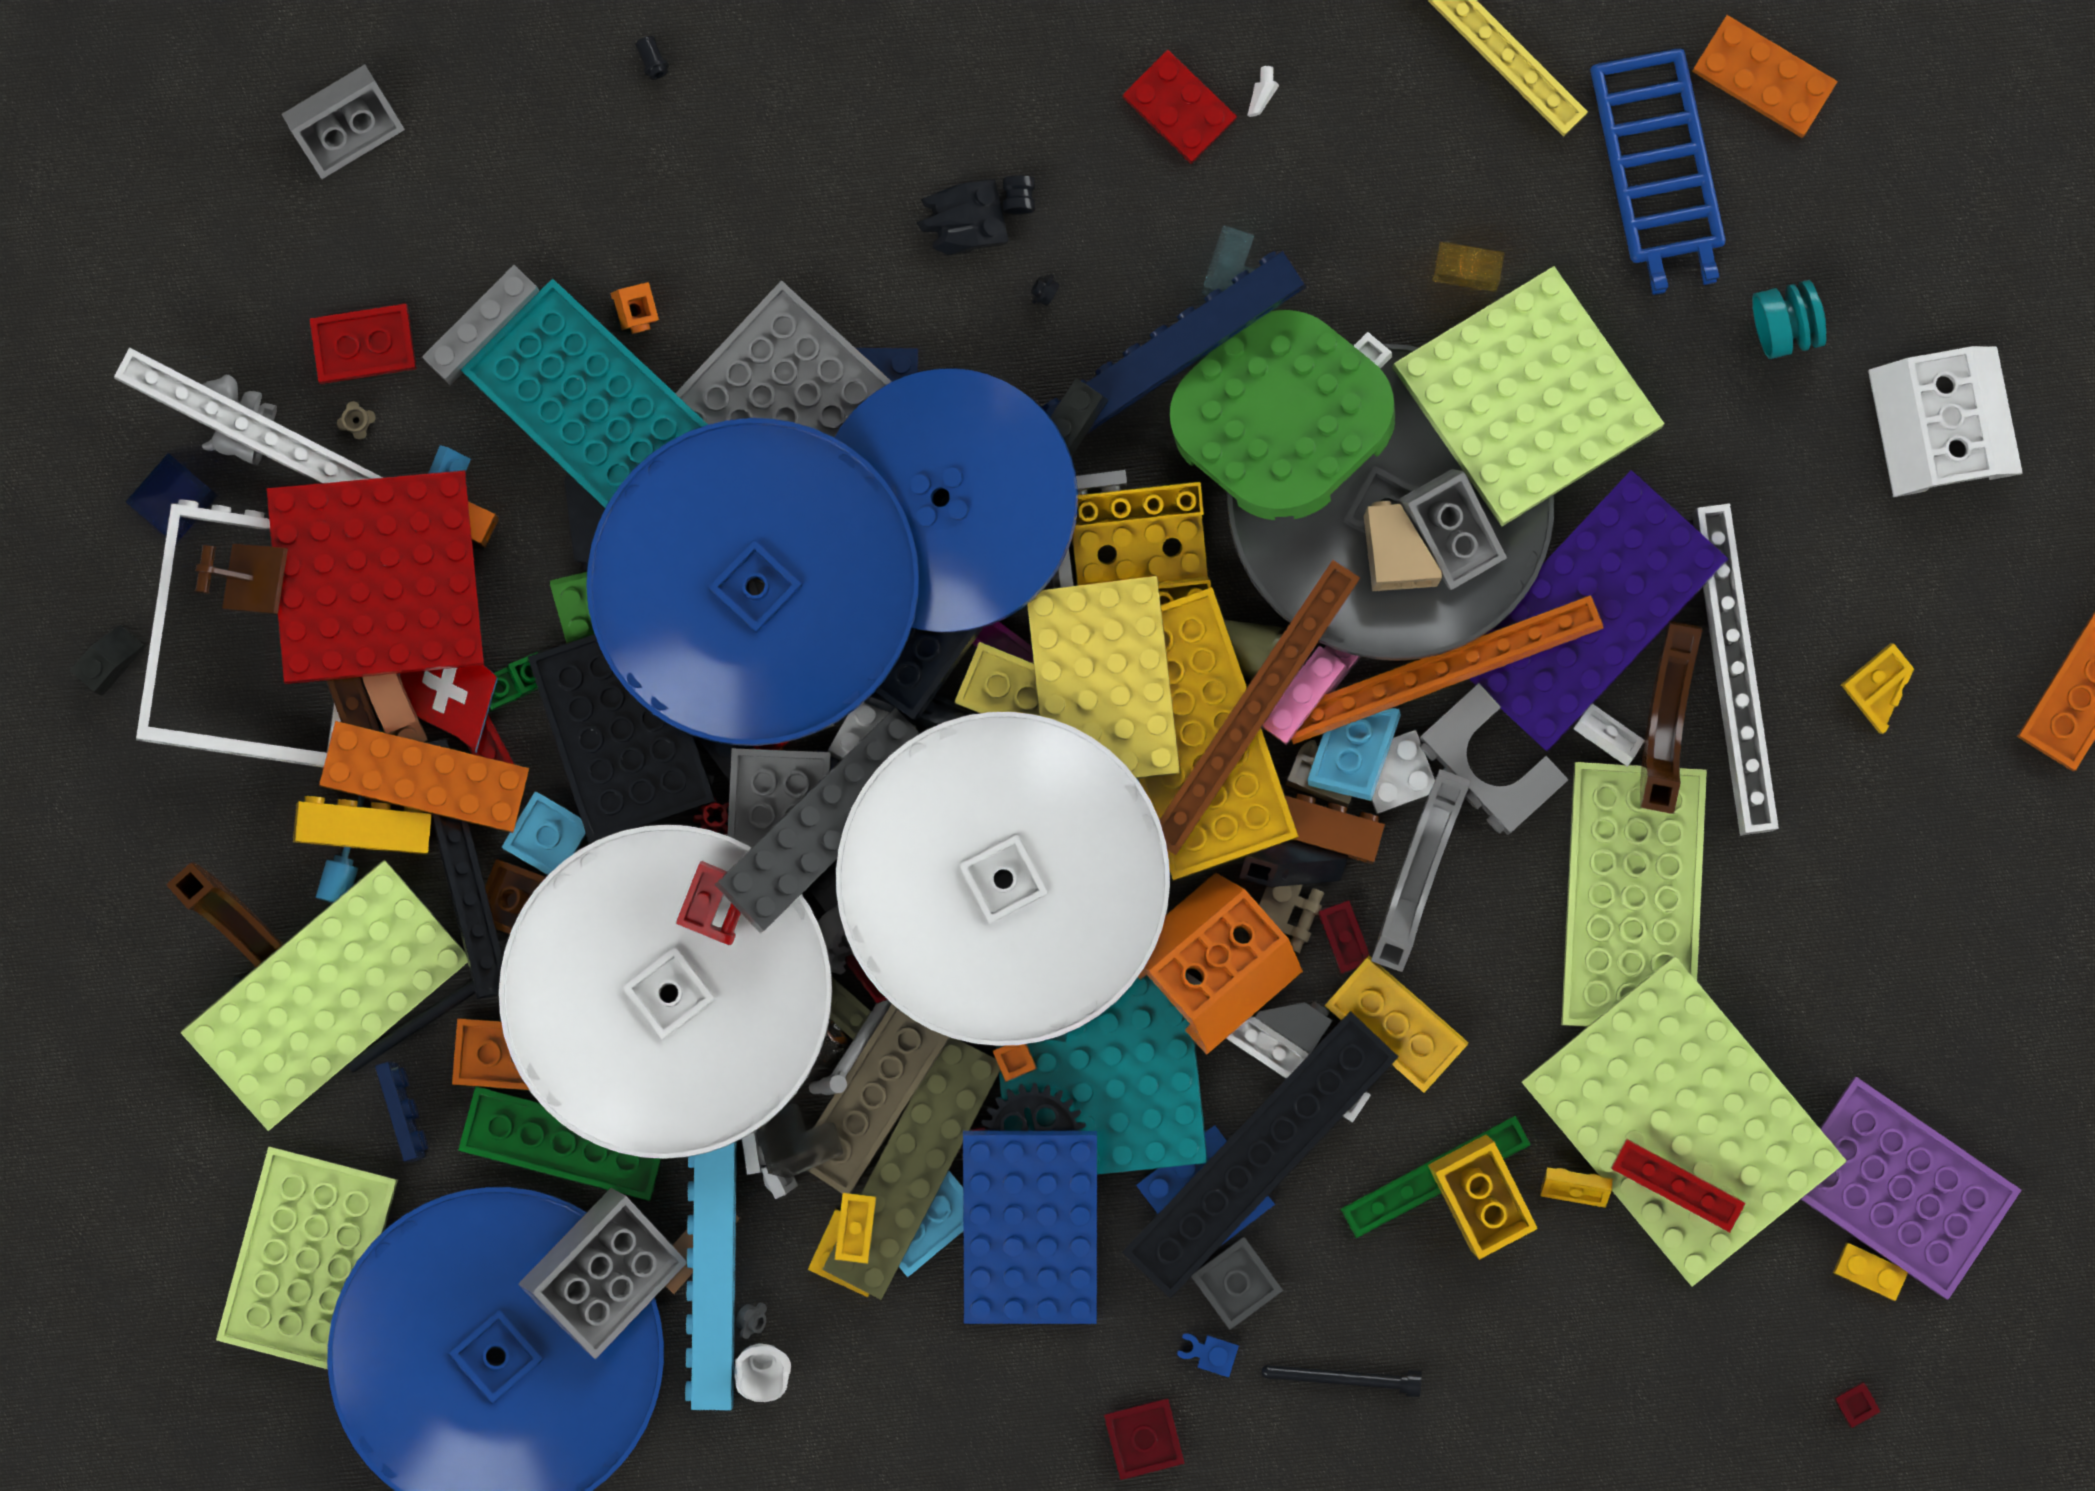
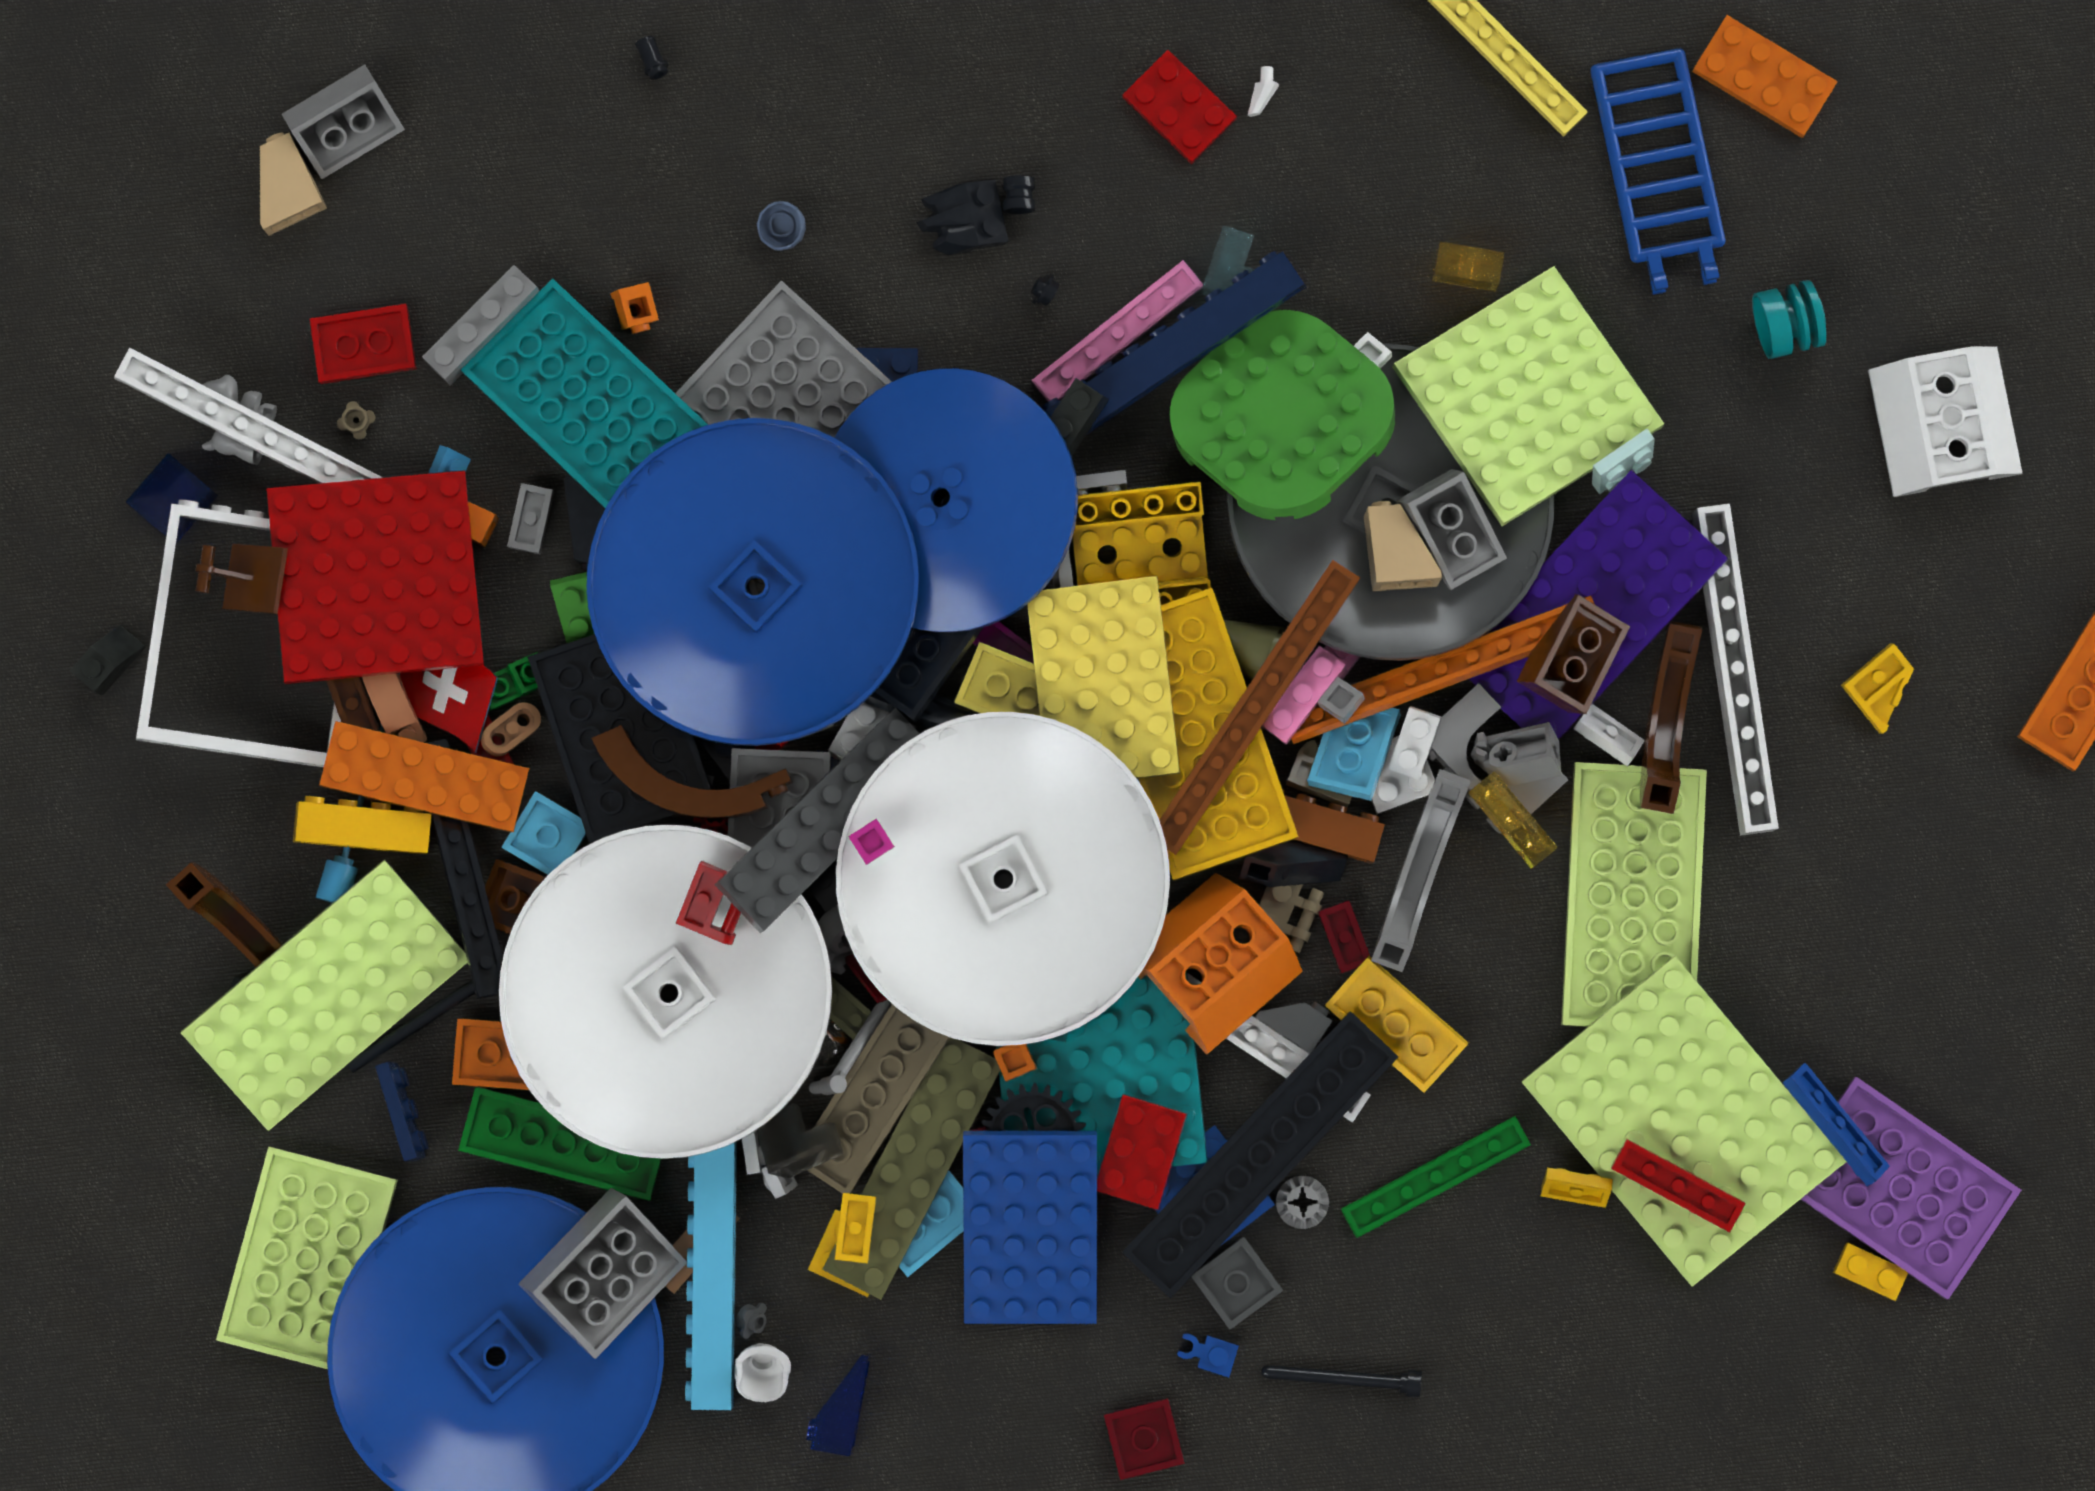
yellow brick [1428,1135,1538,1260] -> none
dark red plate [1834,1382,1881,1428] -> none
none -> tan slope [260,132,327,236]
none -> medium nougat plate [481,702,541,756]
none -> light grey plate [507,483,554,555]
none -> reddish brown arch [591,725,793,819]
none -> sand blue hair [756,201,806,251]
none -> clear blue slope [806,1352,871,1456]
none -> dark pink plate [848,818,895,865]
none -> bright pink tile [1031,260,1204,402]
none -> red plate [1097,1094,1187,1210]
none -> light grey gear [1276,1176,1329,1229]
none -> light grey plate [1317,676,1365,724]
none -> white plate [1388,706,1442,780]
none -> clear yellow plate [1468,771,1558,869]
none -> light grey piece [1471,722,1561,786]
none -> reddish brown slope [1517,595,1630,714]
none -> light aqua plate [1592,429,1655,494]
none -> blue plate [1783,1063,1890,1187]

